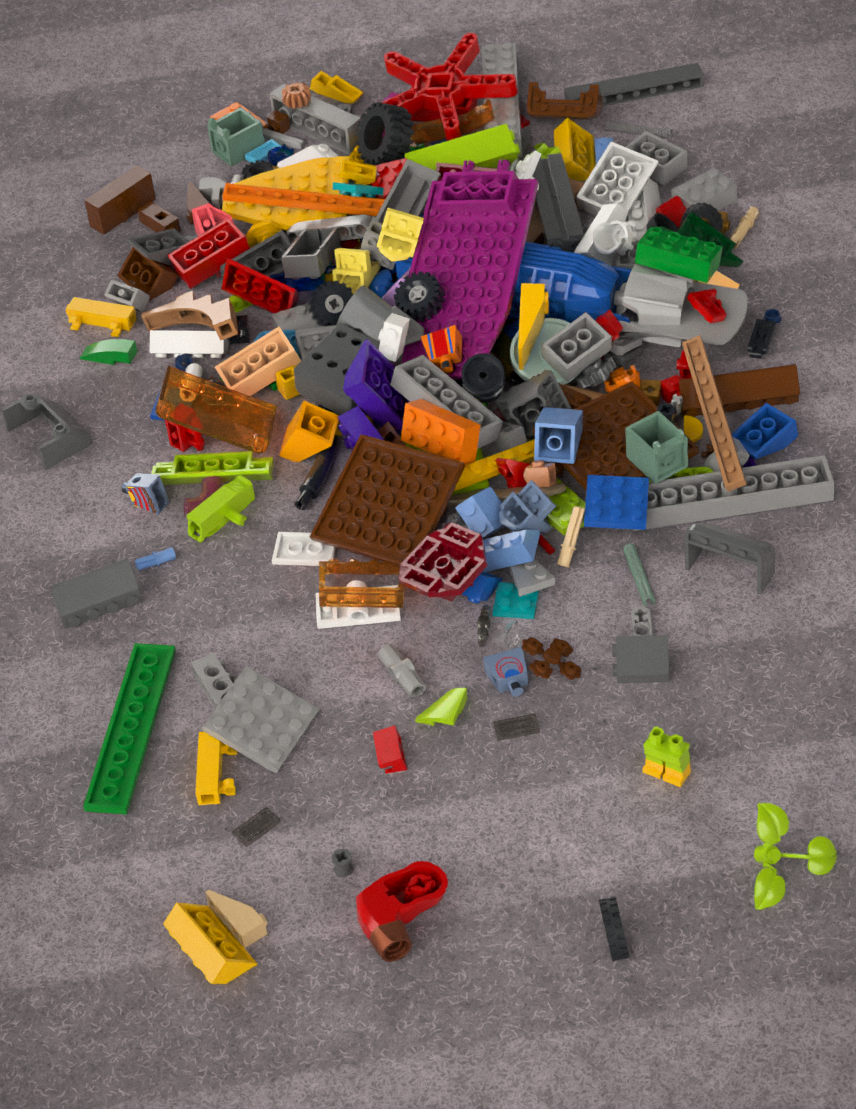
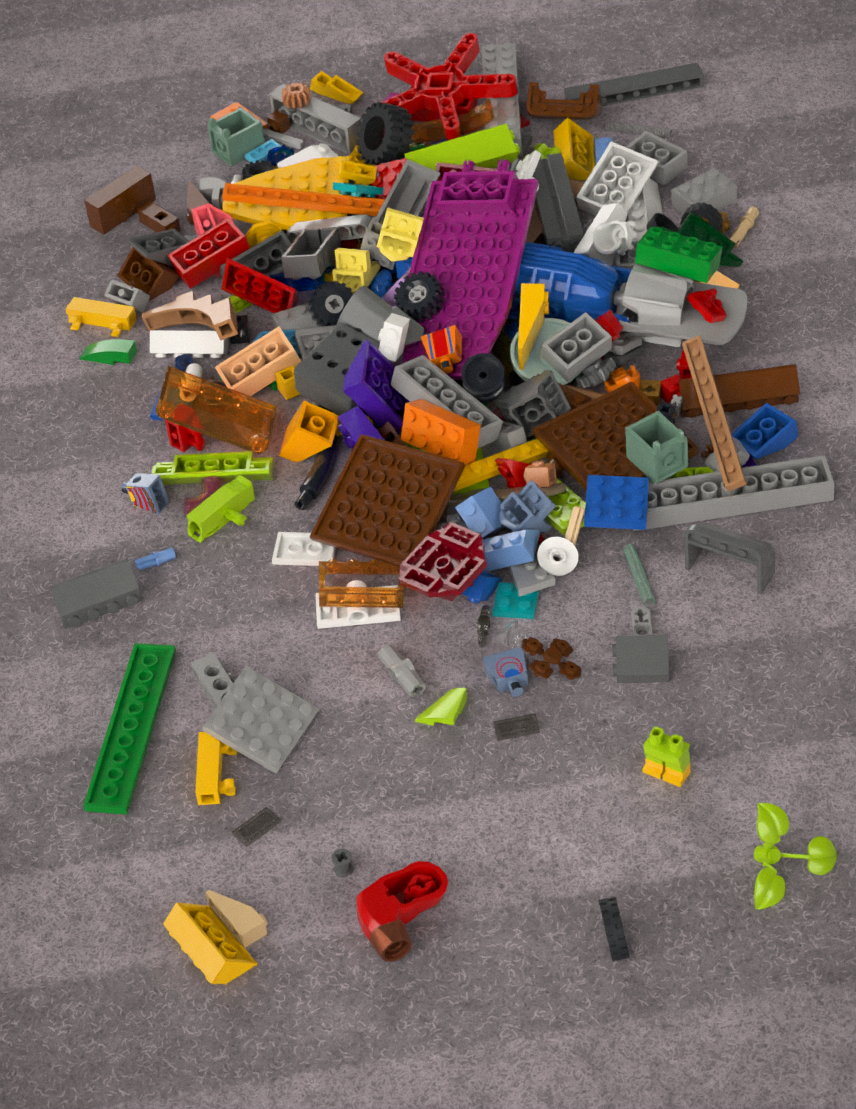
dark grey windscreen [1,394,92,470] -> none
hinge [372,725,407,774] -> none
medium blue slope [534,407,583,464] -> none
red piece [656,196,687,227] -> none
yellow tile [683,415,703,443] -> none
black hinge [747,319,775,359] -> none
dark blue plate [763,309,782,325] -> none
none -> white dish [537,537,578,576]

